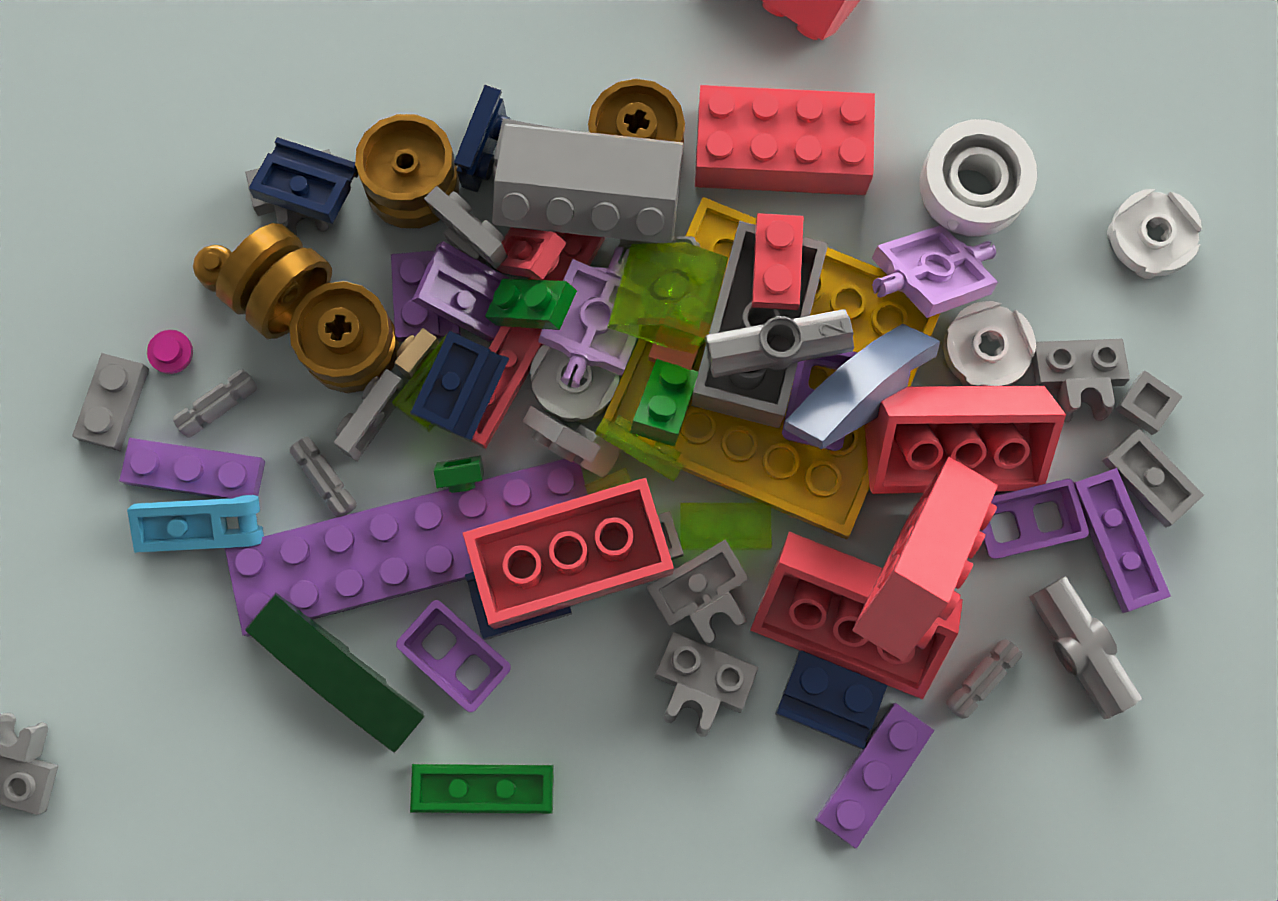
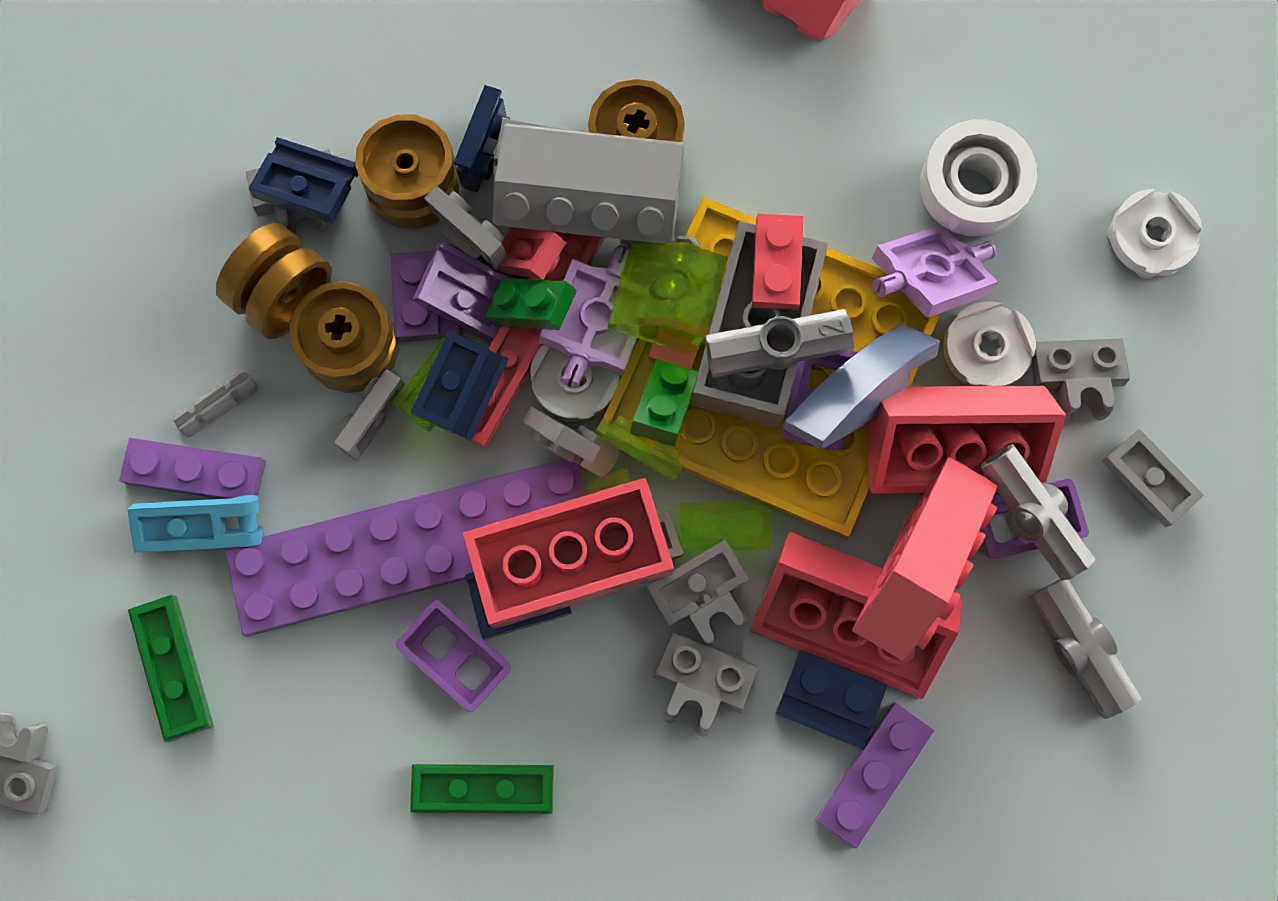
light grey plate [72,353,149,451] -> none
dark pink plate [147,330,193,374] -> none
pearl gold piece [193,244,232,292] -> none
dark green slope [245,592,425,753] -> none
light grey axle [290,437,357,517] -> none
tan plate [395,328,441,384] -> none
green plate [433,455,484,493] -> none
coral brick [695,85,875,195] -> none
light grey axle [946,639,1022,719] -> none
medium lavender plate [1074,468,1171,613] -> none
light grey plate [1115,370,1182,435] -> none
none -> green tile [128,594,214,742]
none -> light grey piece [980,444,1096,581]

